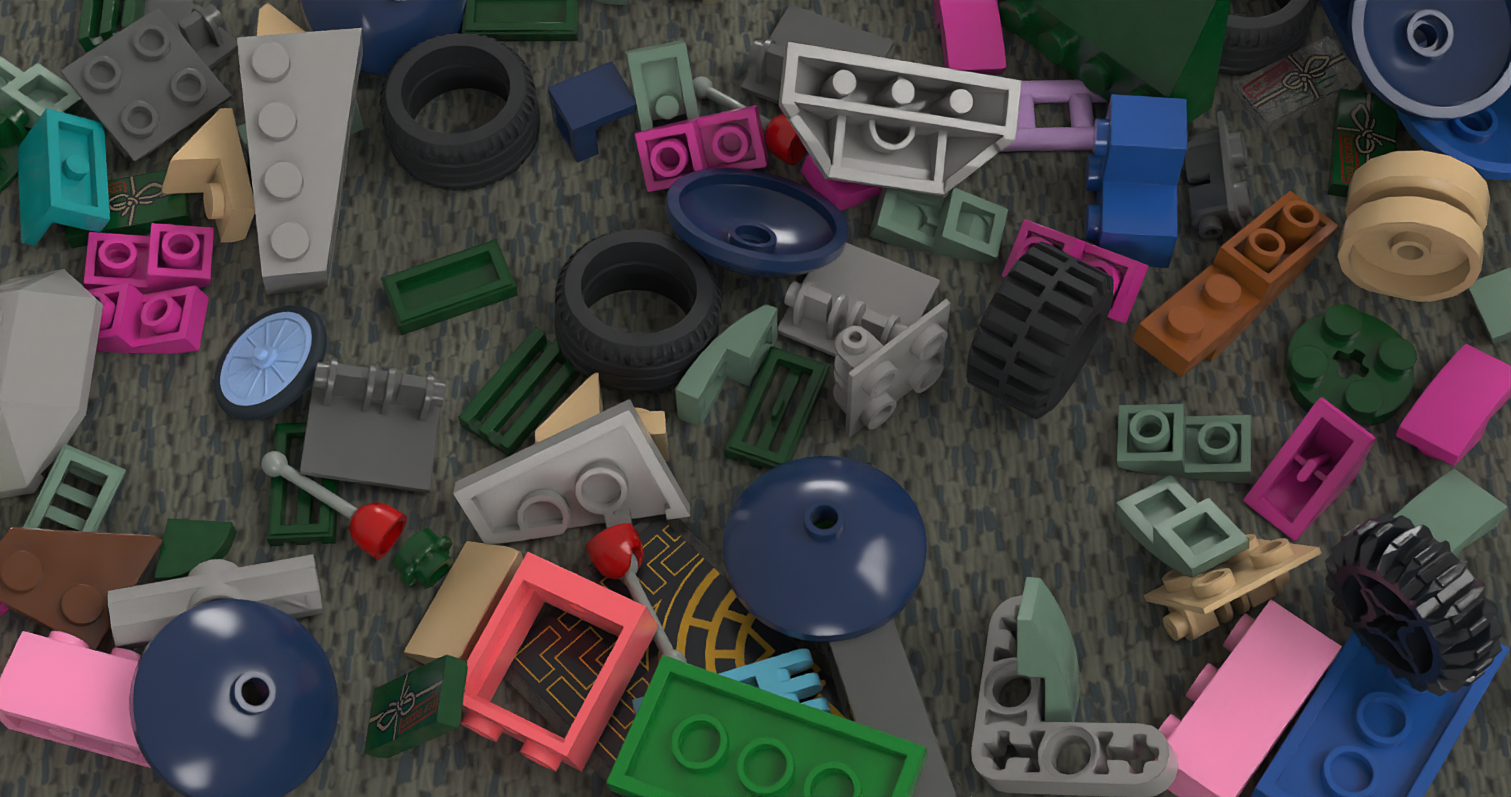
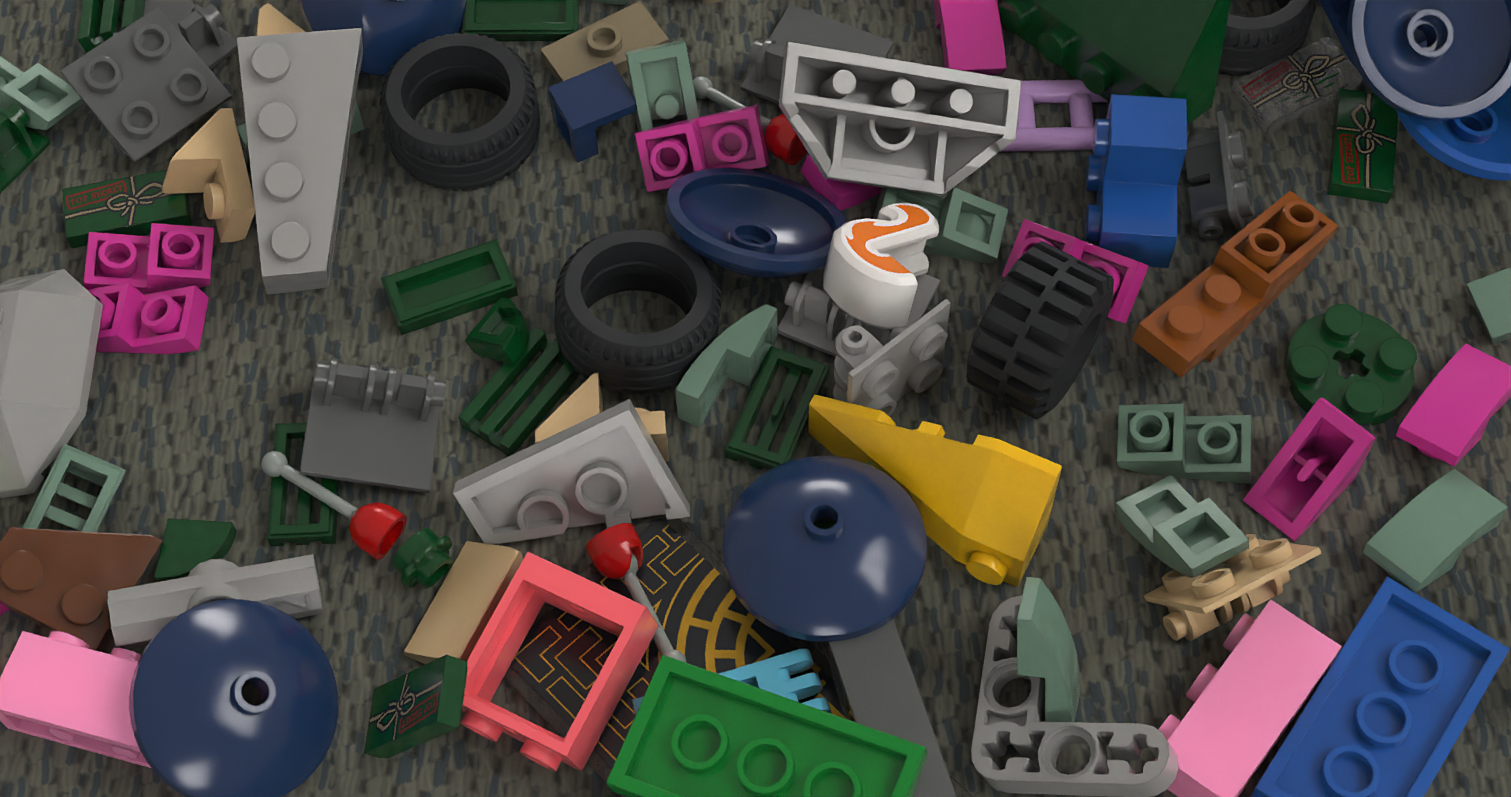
teal panel [18,108,110,246] -> none
light blue wheel [213,305,327,421] -> none
black gear [1325,513,1503,697] -> none
tan wheel [1338,150,1490,302] -> none
none -> dark green tile [465,297,530,364]
none -> dark tan plate [540,1,669,83]
none -> yellow wedge [808,394,1062,587]
none -> white animal [823,203,939,329]

